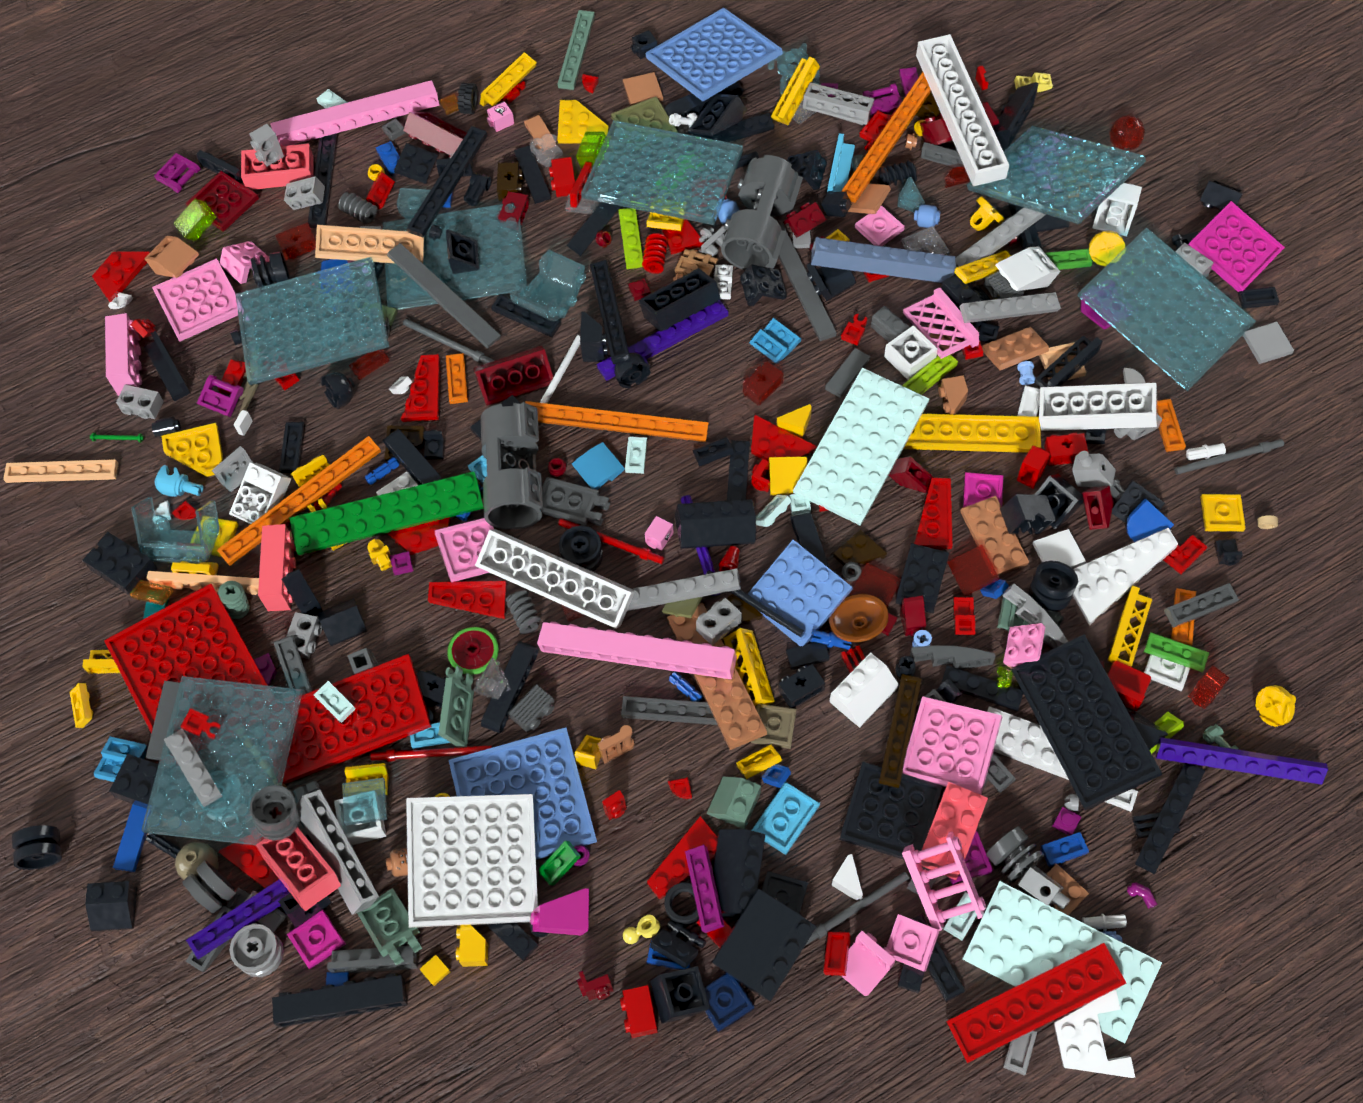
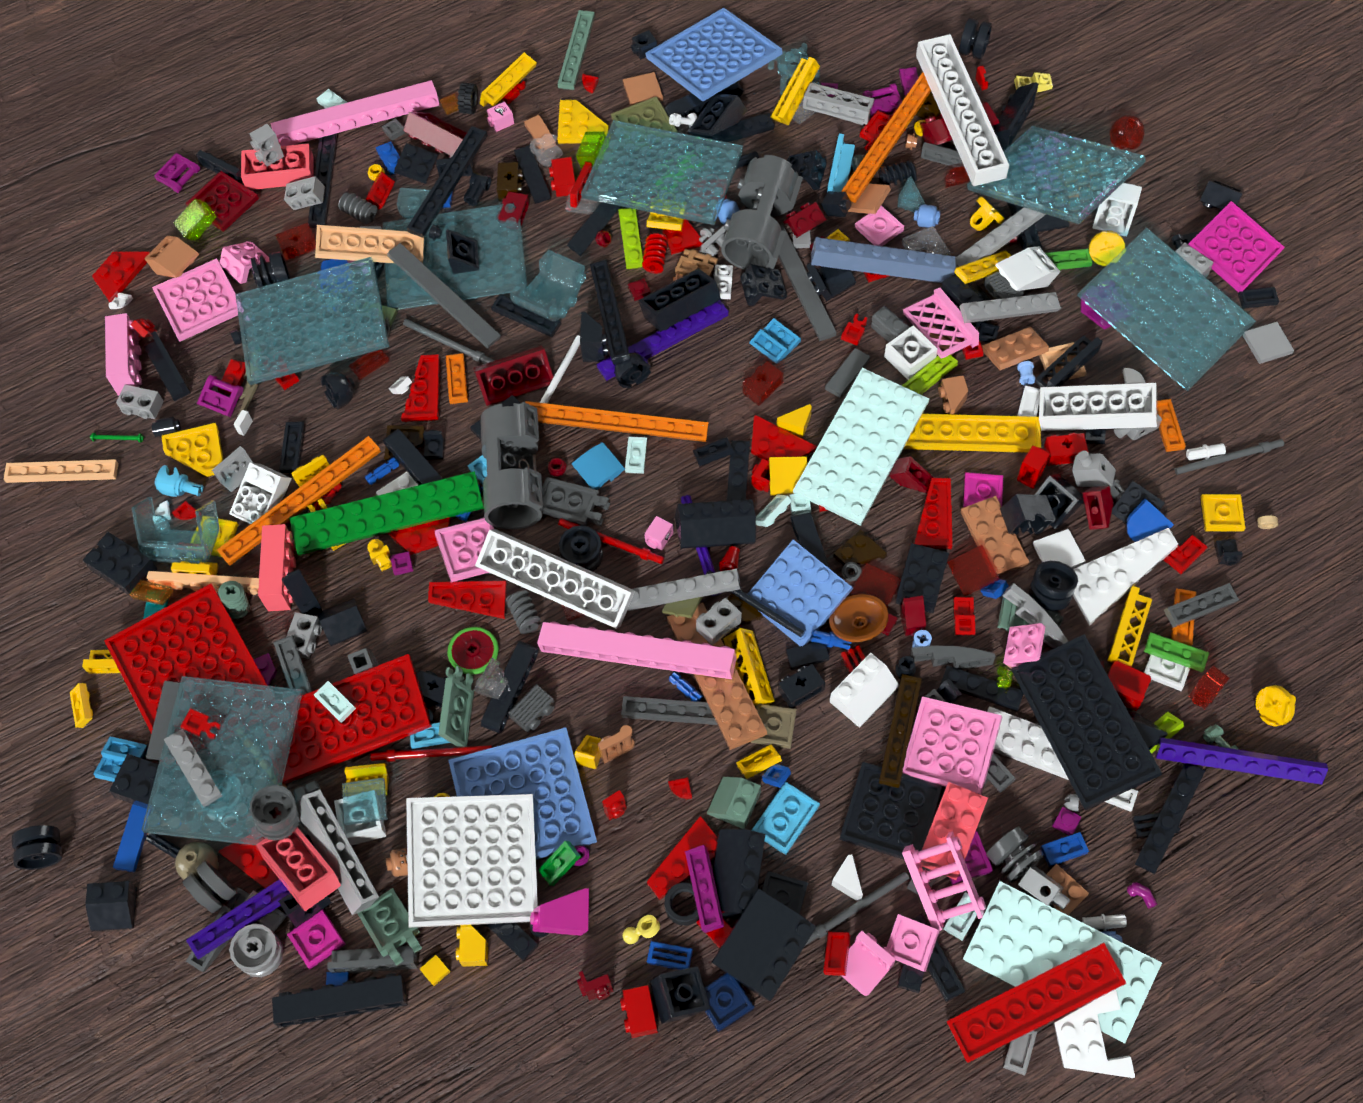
black plate [650,920,707,969] -> none
none -> black wheel [959,18,992,60]

